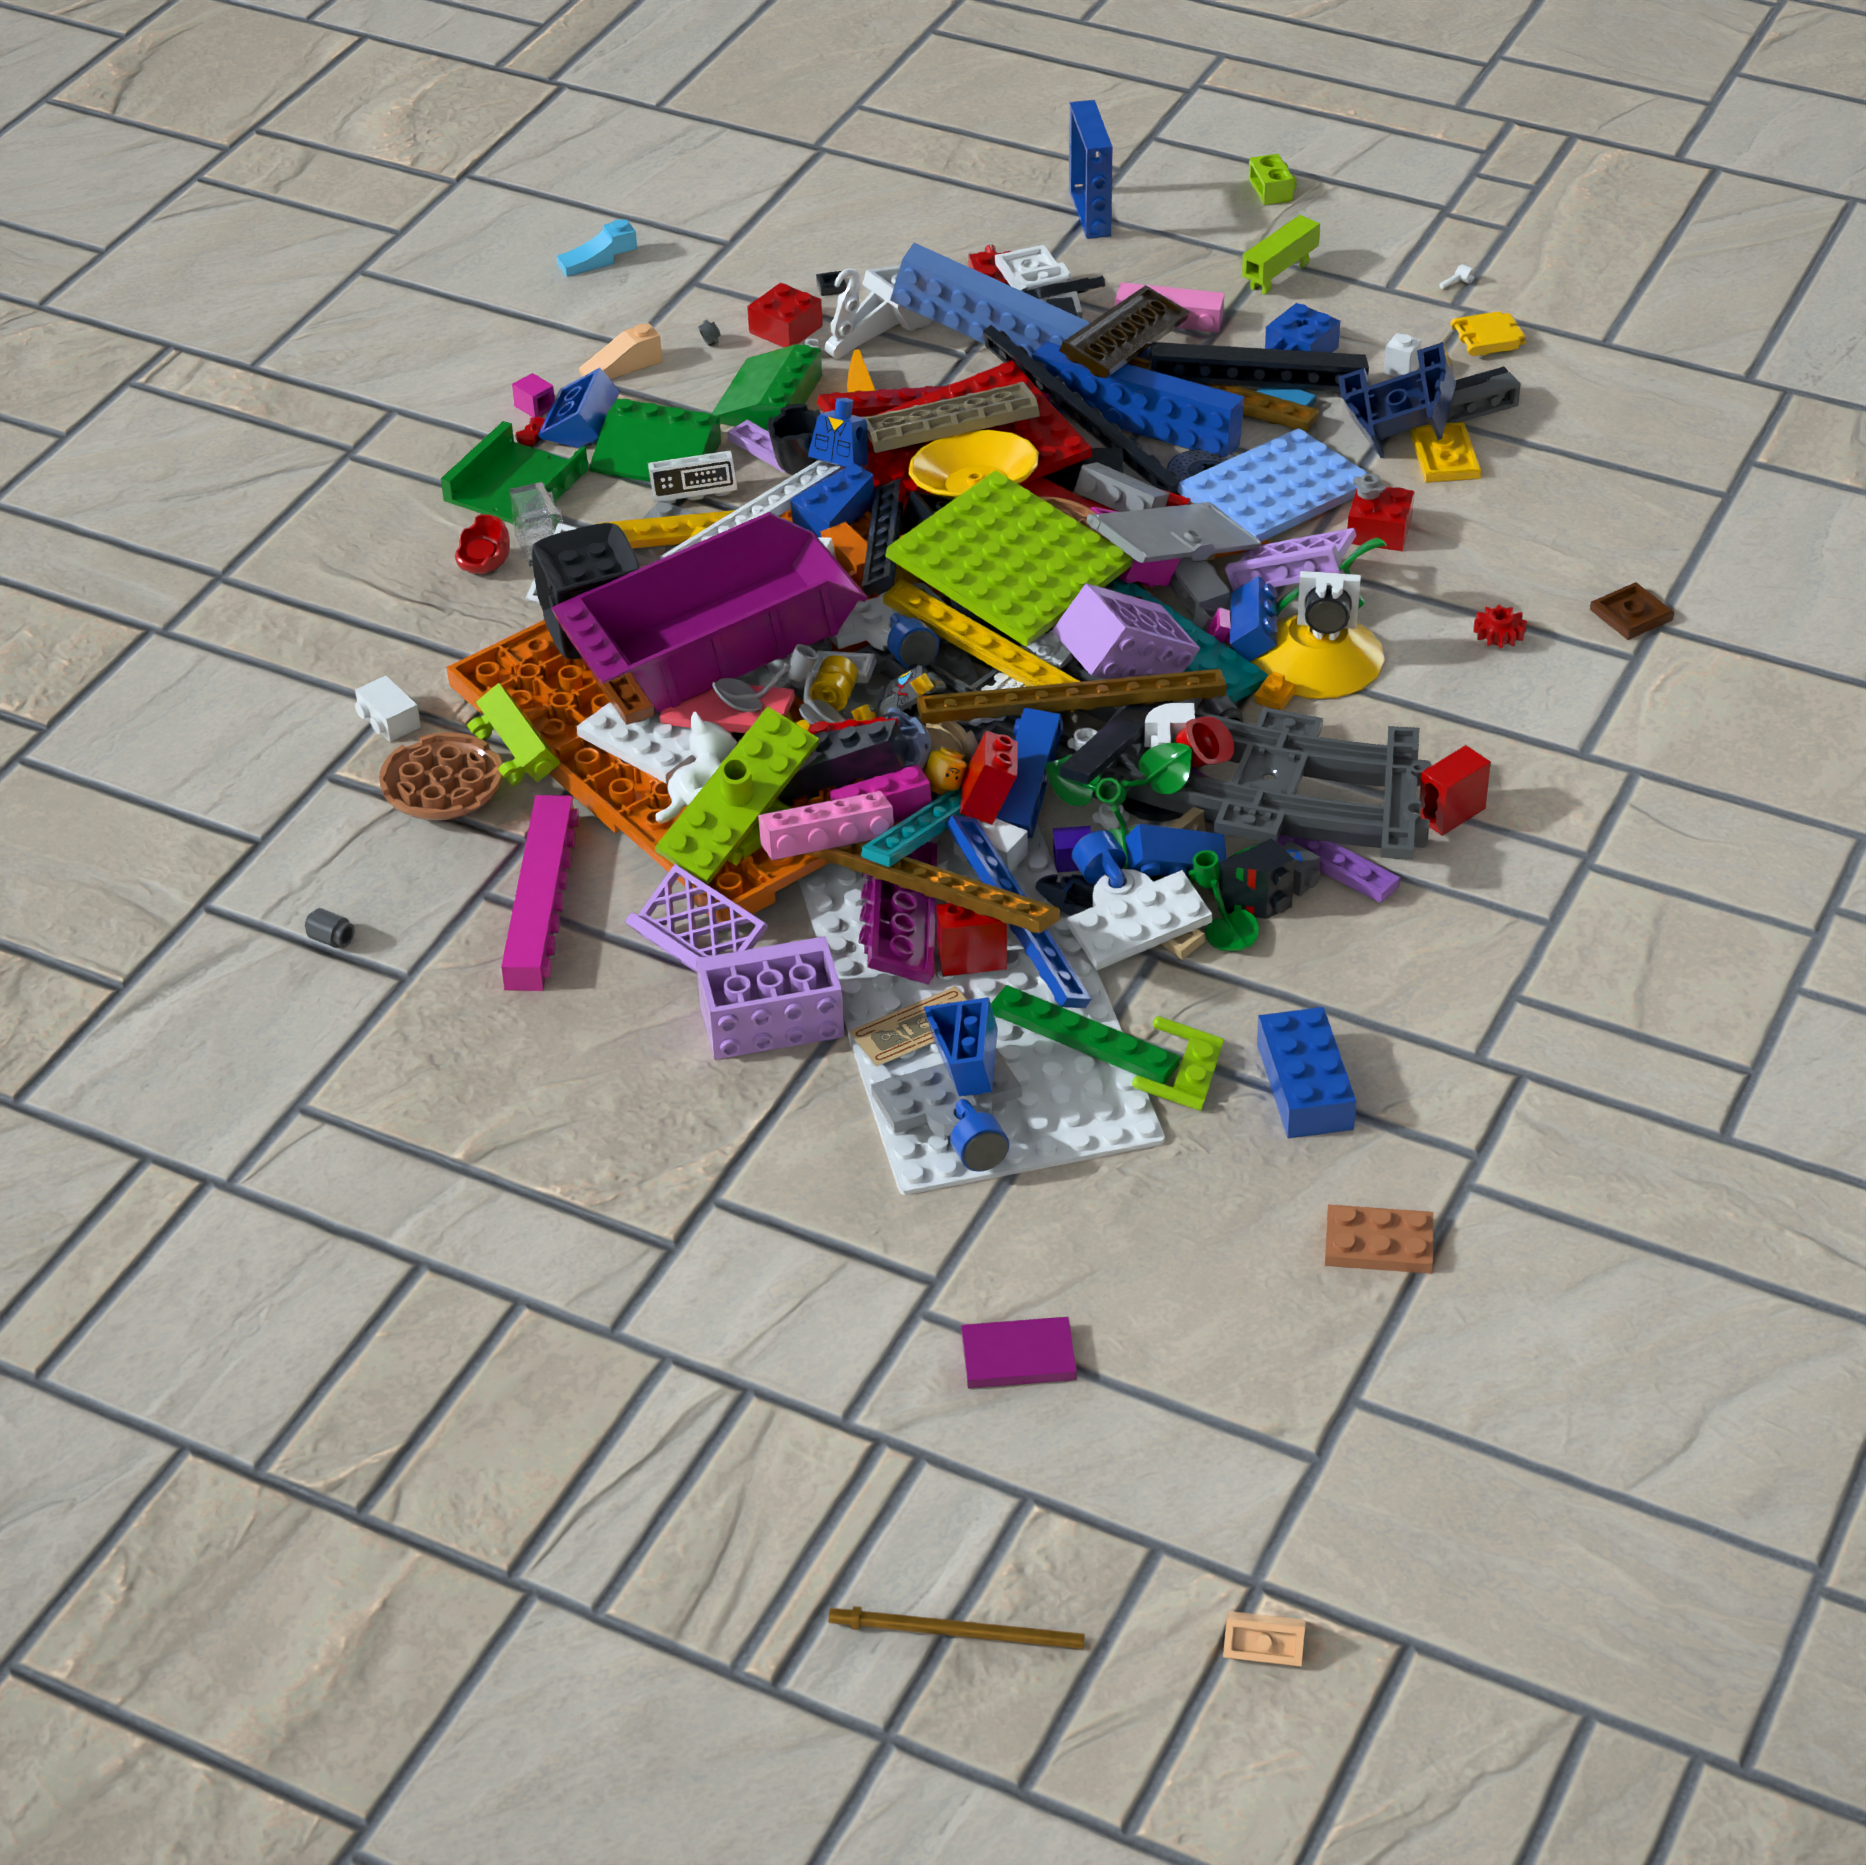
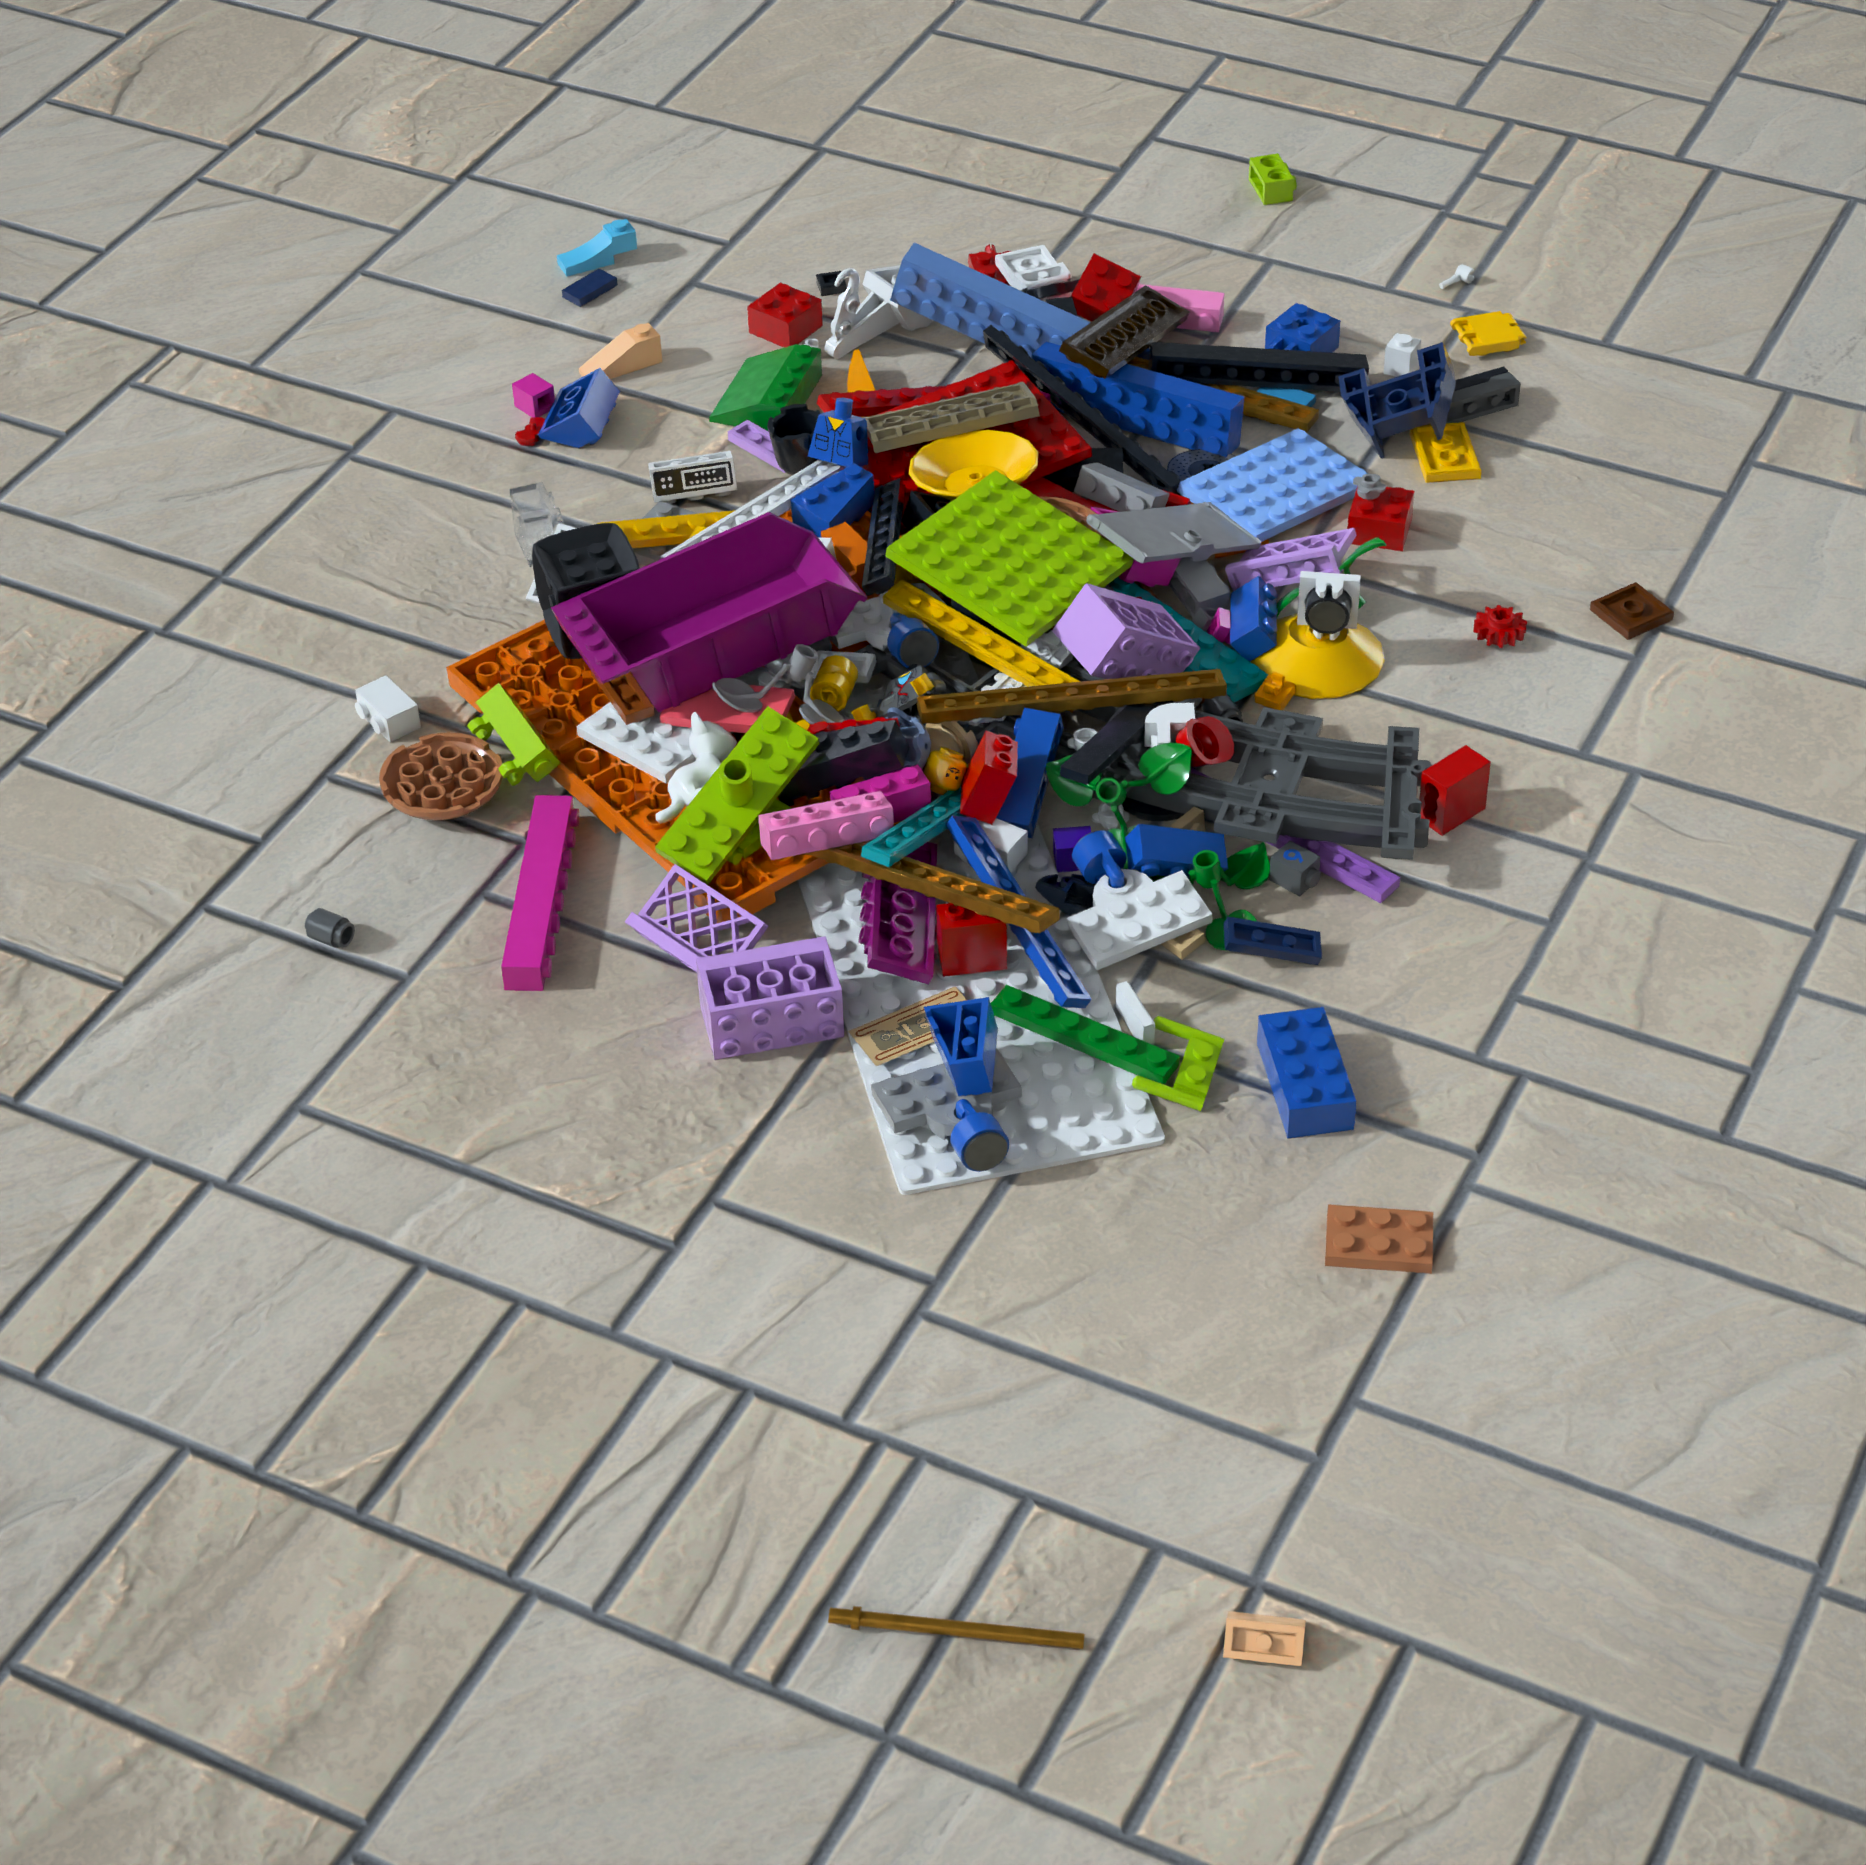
green panel [441,421,589,529] -> none
red piece [454,514,510,574] -> none
green slope [589,398,721,482] -> none
dark grey plate [698,319,721,345] -> none
magenta tile [961,1316,1077,1388] -> none
blue window [1069,100,1113,239] -> none
black slope [1218,838,1295,919] -> none
lime brick [1242,215,1320,295] -> none
none -> dark blue tile [562,269,618,307]
none -> red brick [1071,253,1142,322]
none -> white tile [1116,981,1155,1045]
none -> dark blue plate [1224,917,1322,965]

